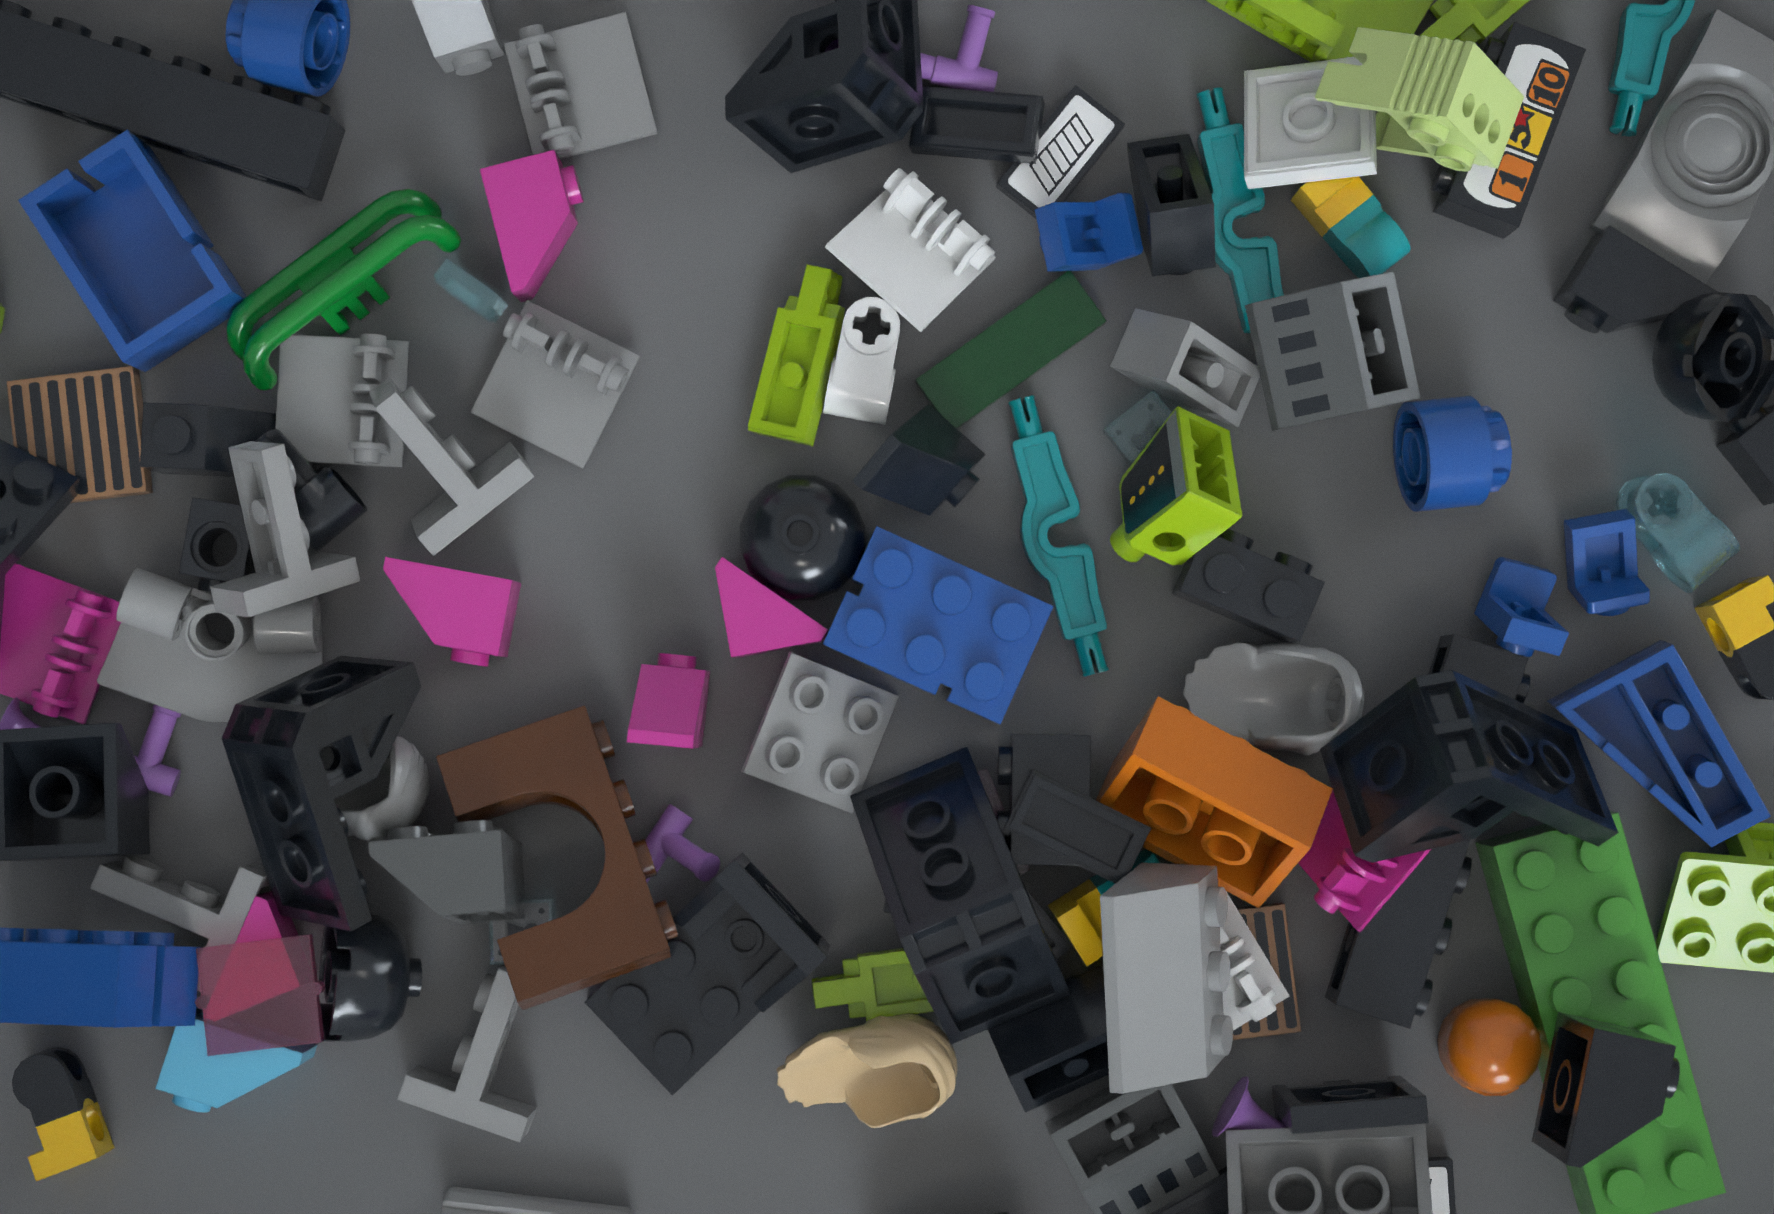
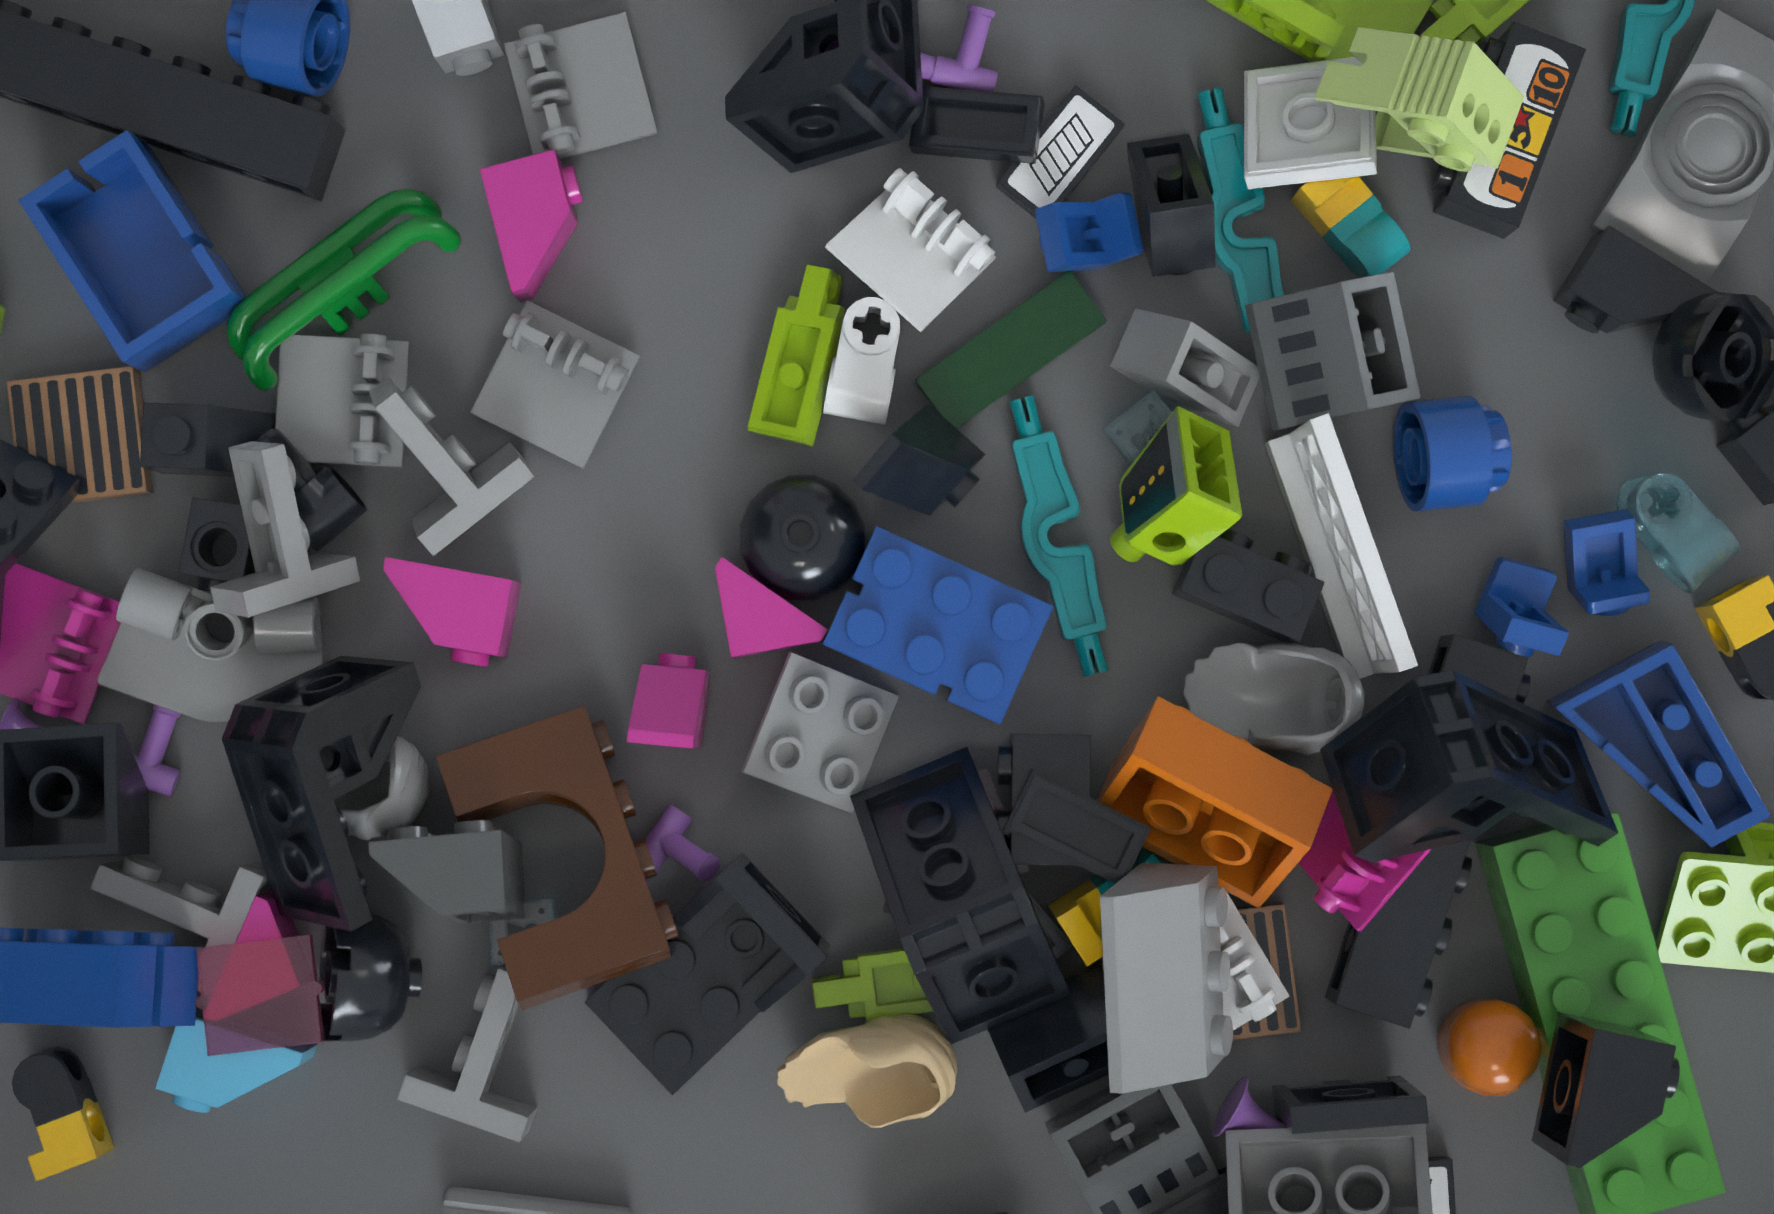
clear light blue tile [434,258,508,323] -> none
none -> white fence [1265,413,1418,679]

